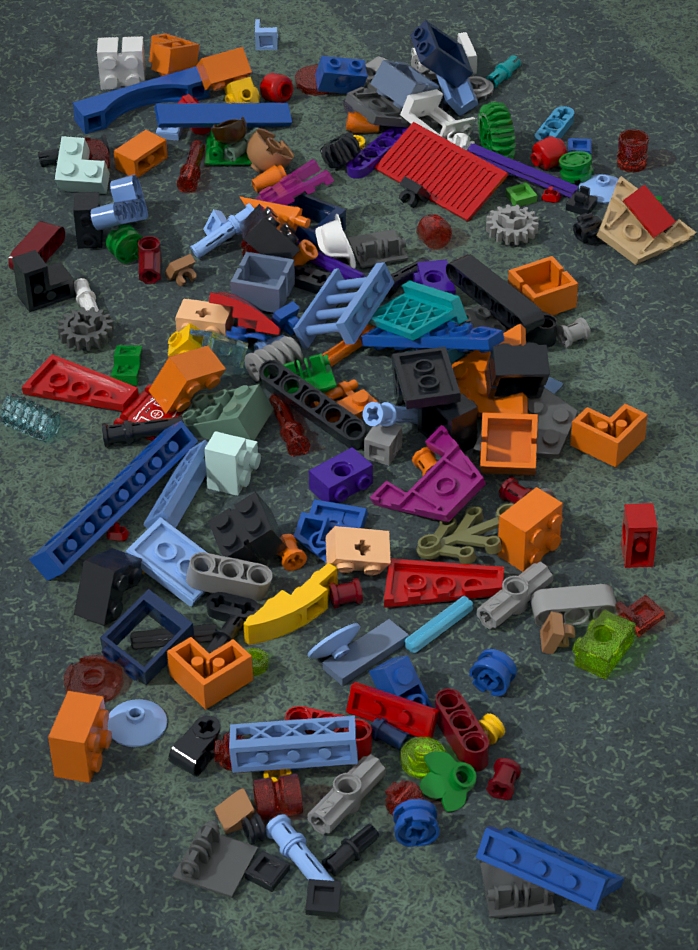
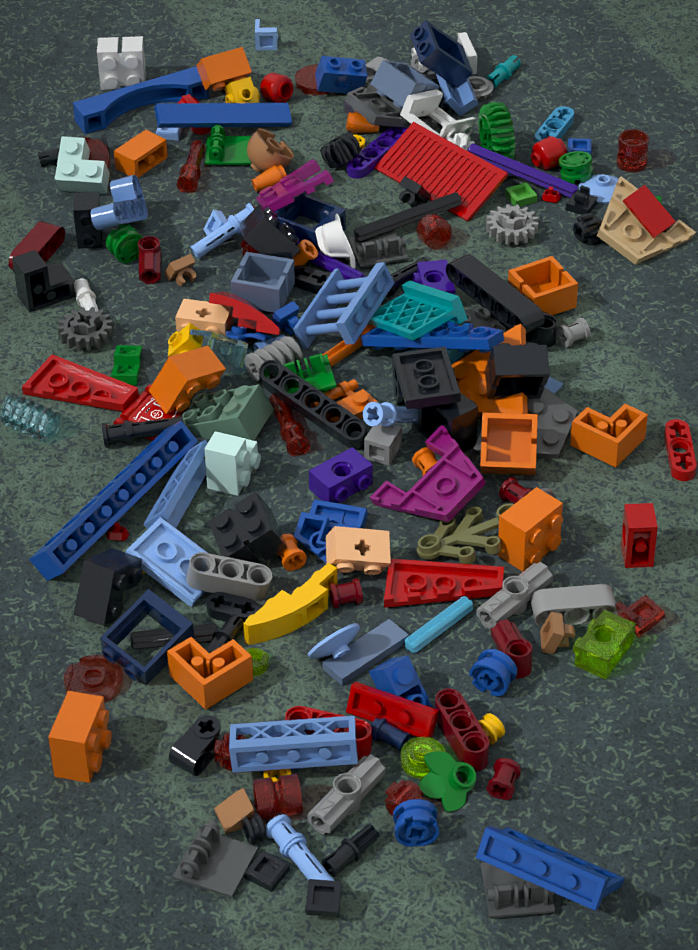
light blue dish [107,699,167,747] -> none
orange brick [149,33,200,76] -> none
dark brown hair [211,117,247,145] -> none
sand green axle [224,128,259,162] -> none
orange bar [239,196,310,230] -> none
none -> black axle [354,192,462,242]
none -> dark red piece [491,619,532,678]
none -> red beam [664,419,697,481]

